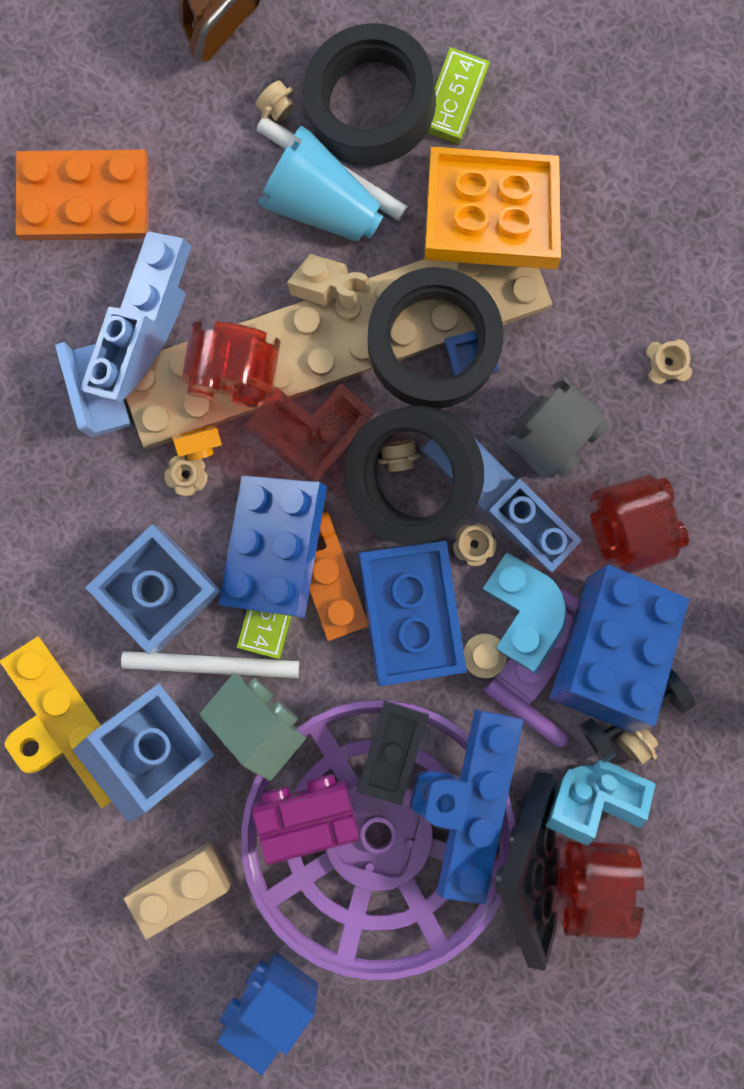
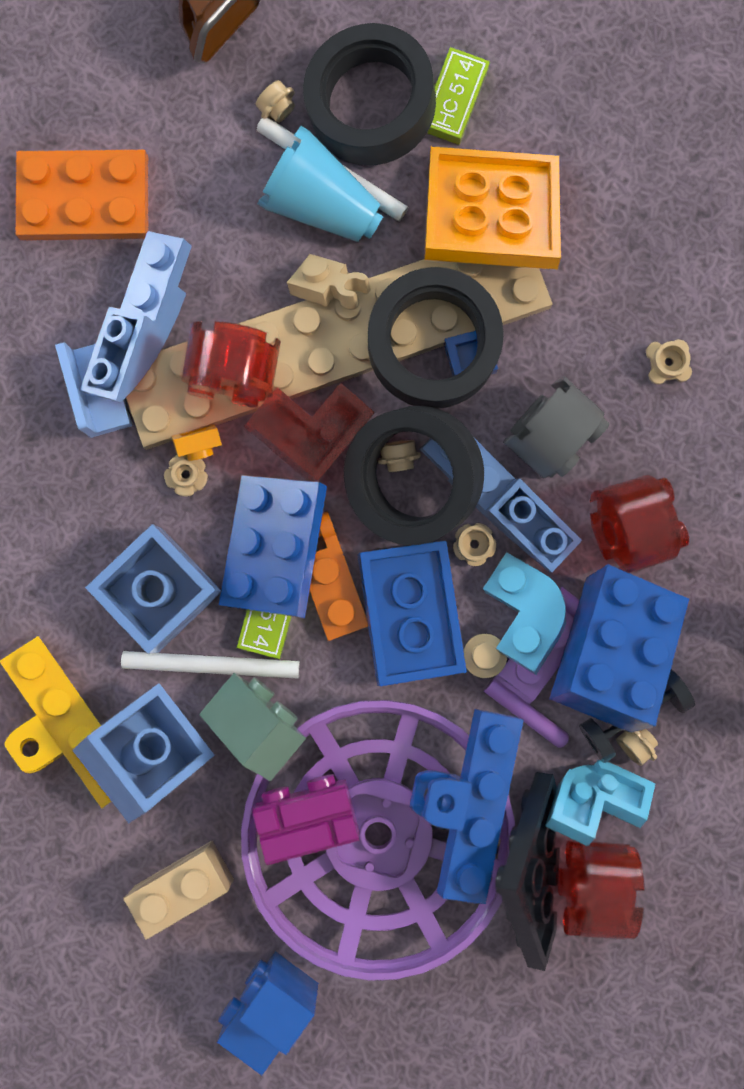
black plate [357,700,429,806] -> none

